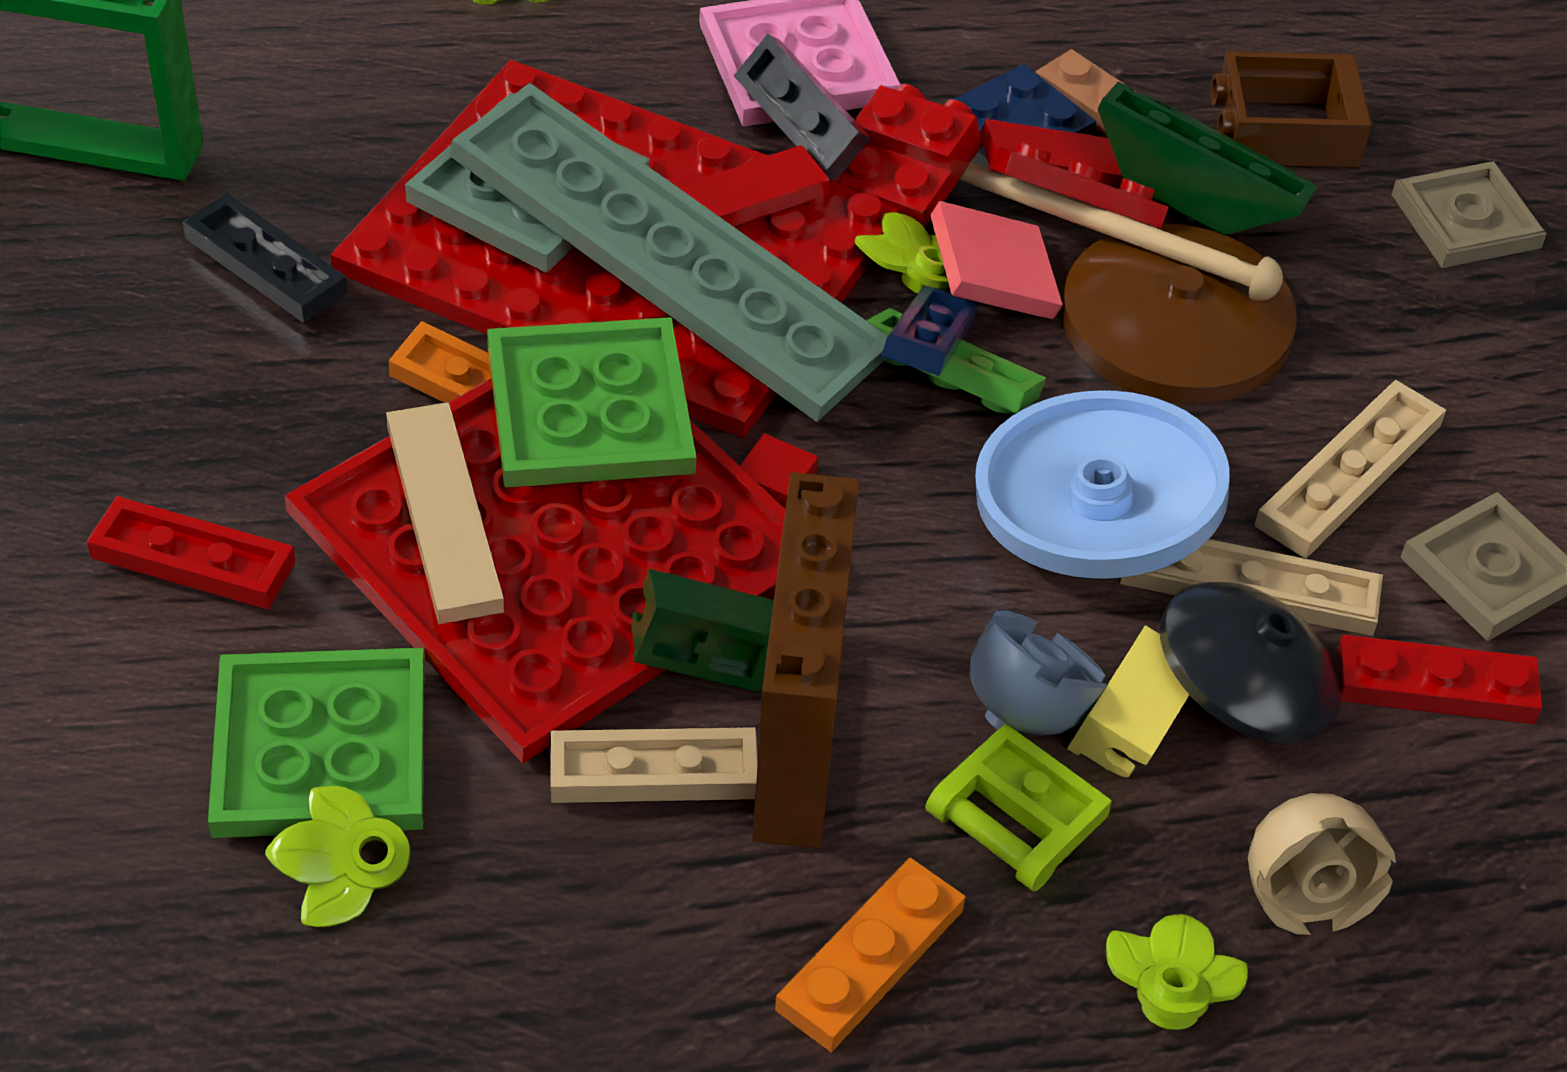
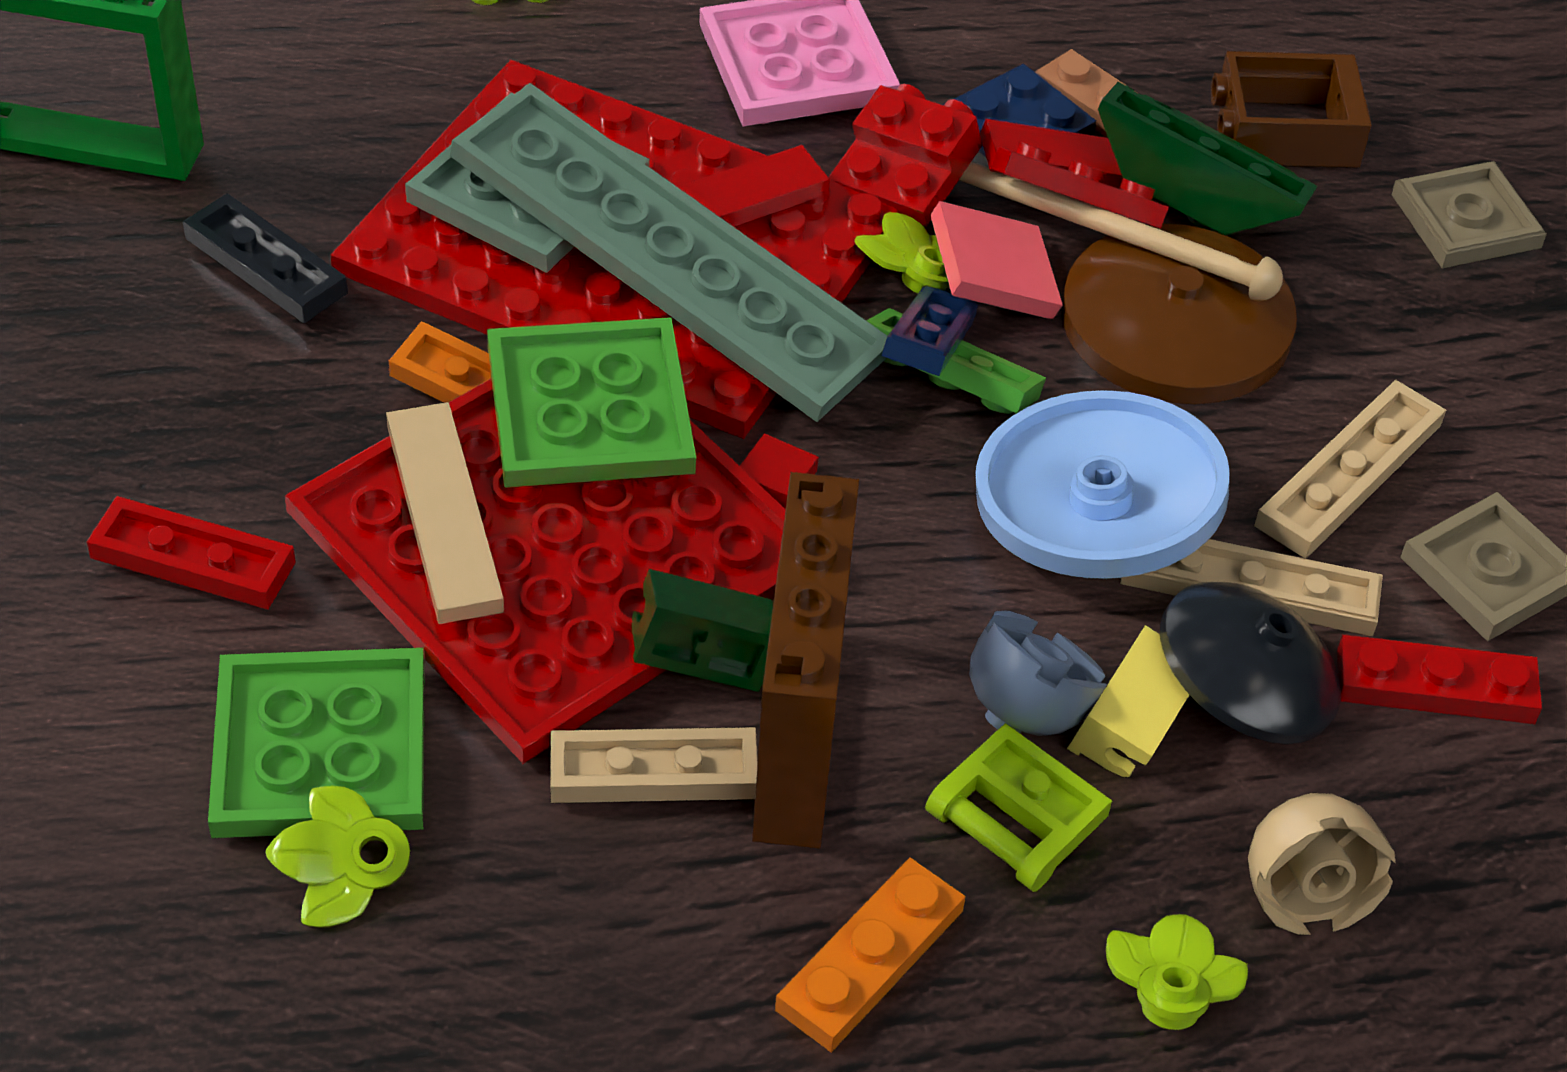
black plate [734,33,871,181] -> none

